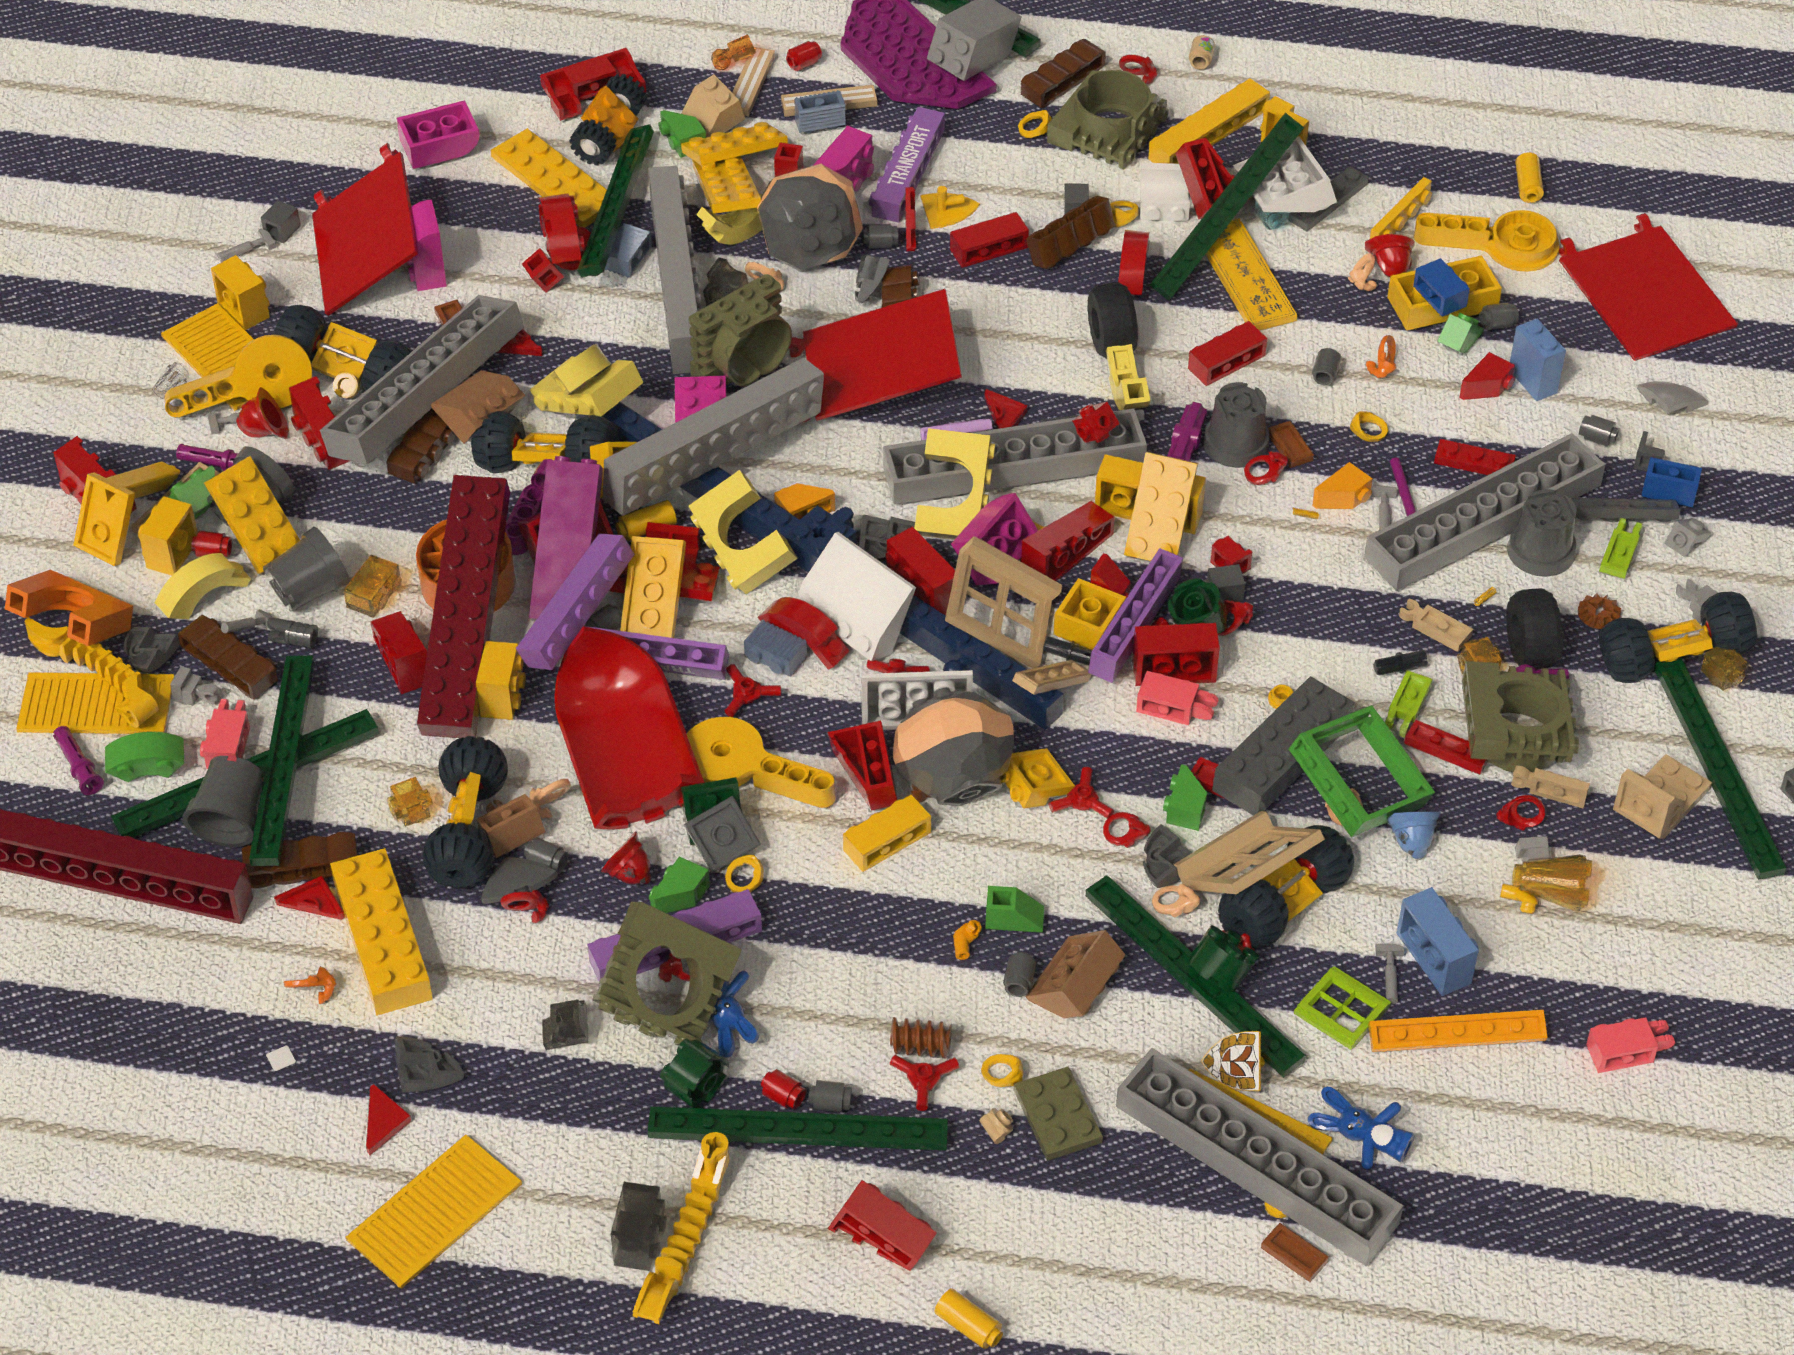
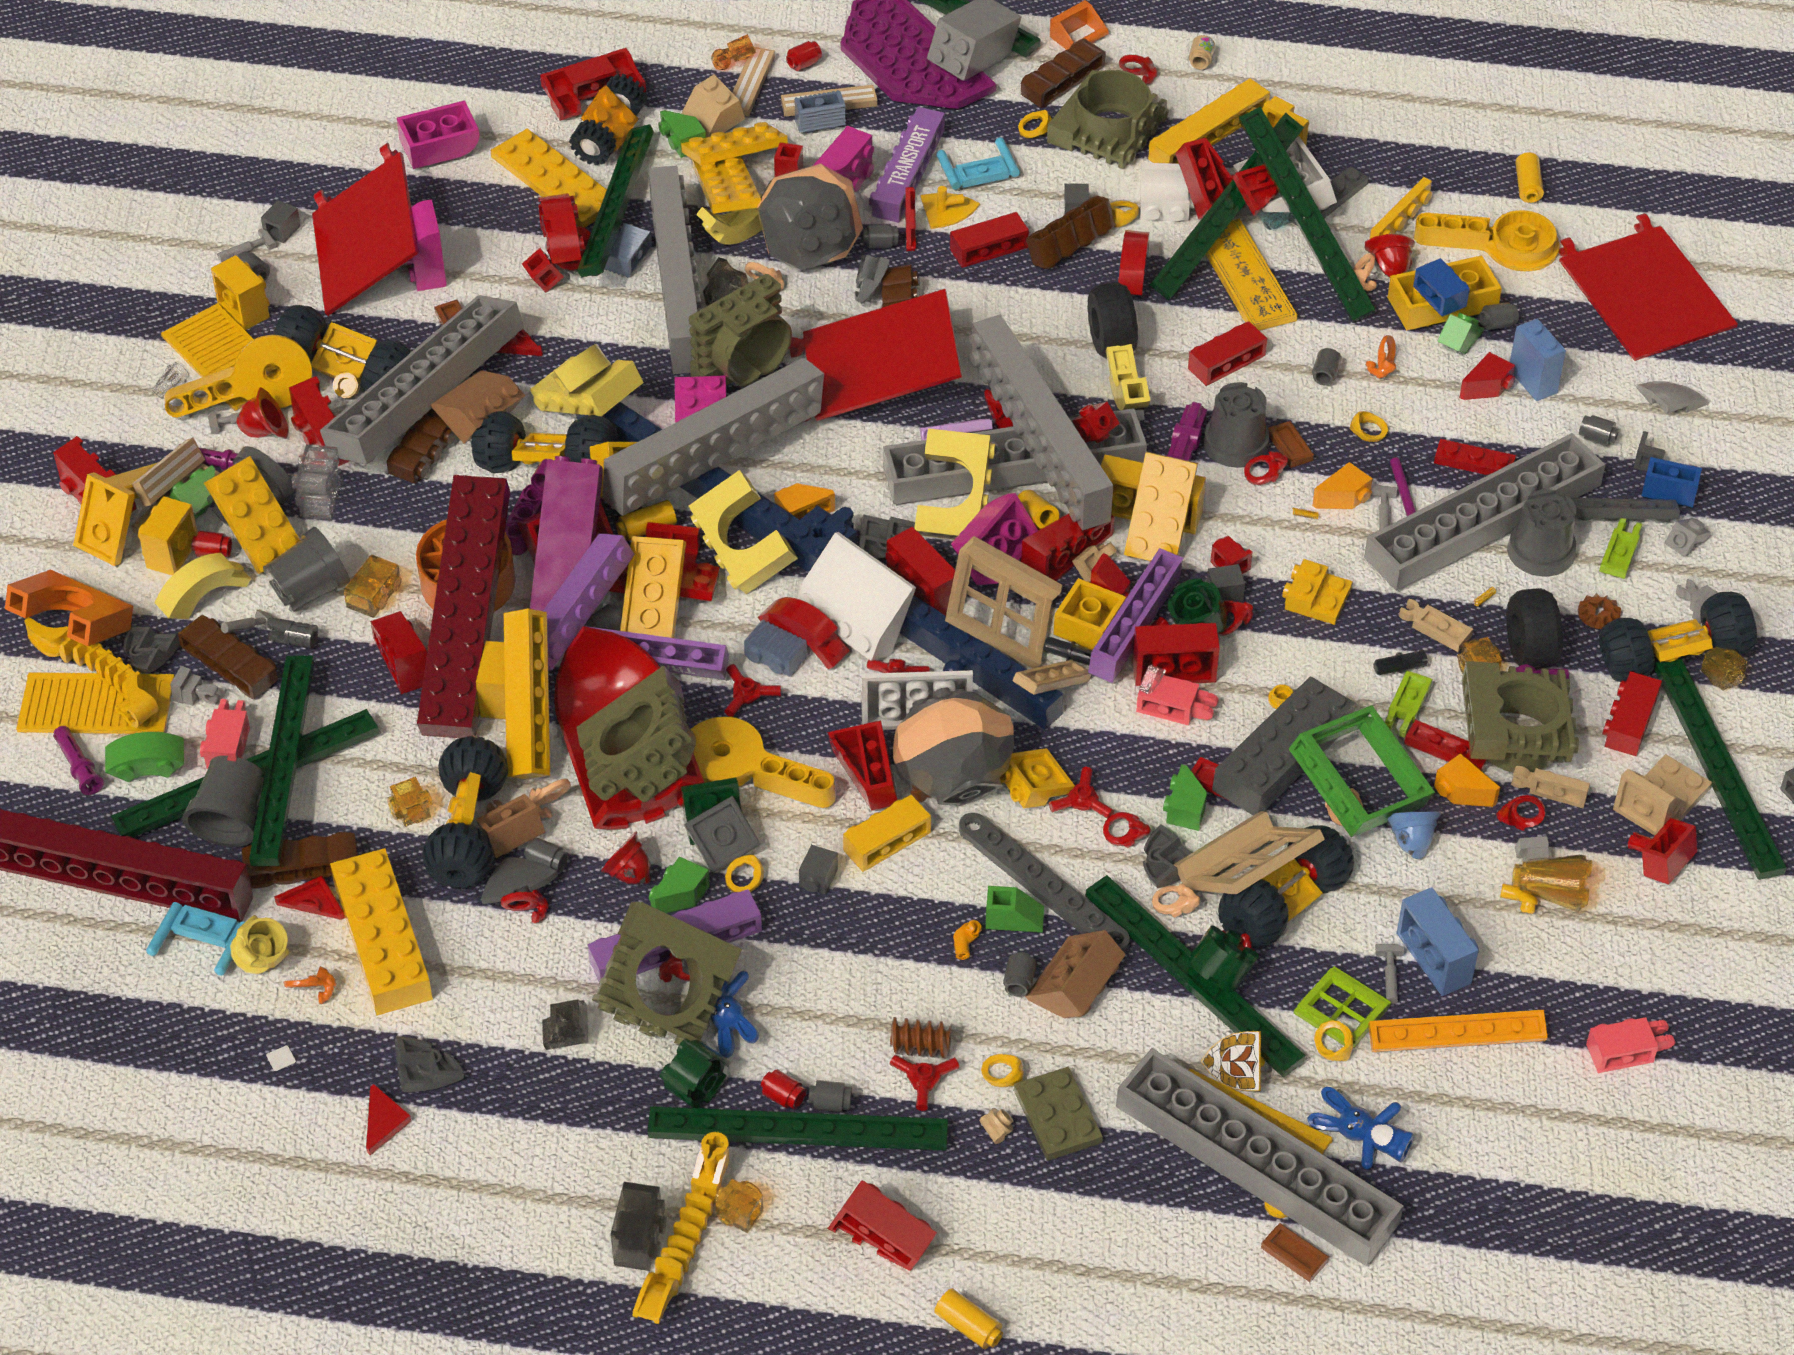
yellow window [345,1134,522,1289] -> none
none -> tan tile [132,437,205,507]
none -> medium azure plate [146,902,245,976]
none -> light yellow helmet [230,915,290,974]
none -> dark grey brick [238,251,270,281]
none -> clear brick [287,444,343,520]
none -> yellow brick [504,609,550,779]
none -> olive hose [577,666,696,802]
none -> clear yellow brick [714,1179,764,1233]
none -> dark grey brick [799,844,838,895]
none -> medium azure plate [936,137,1020,190]
none -> dark grey plate [959,813,1130,953]
none -> light grey brick [970,314,1113,531]
none -> yellow brick [1018,490,1059,529]
none -> orange tile [1050,0,1109,50]
none -> tan plate [1072,542,1116,582]
none -> clear tile [1140,665,1166,694]
none -> red wing [1233,165,1279,216]
none -> dark green plate [1239,107,1375,323]
none -> yellow plate [1282,559,1353,625]
none -> yellow piece [1314,1020,1353,1061]
none -> light orange slope [1434,754,1500,807]
none -> red brick [1602,671,1662,757]
none -> red brick [1628,818,1697,885]

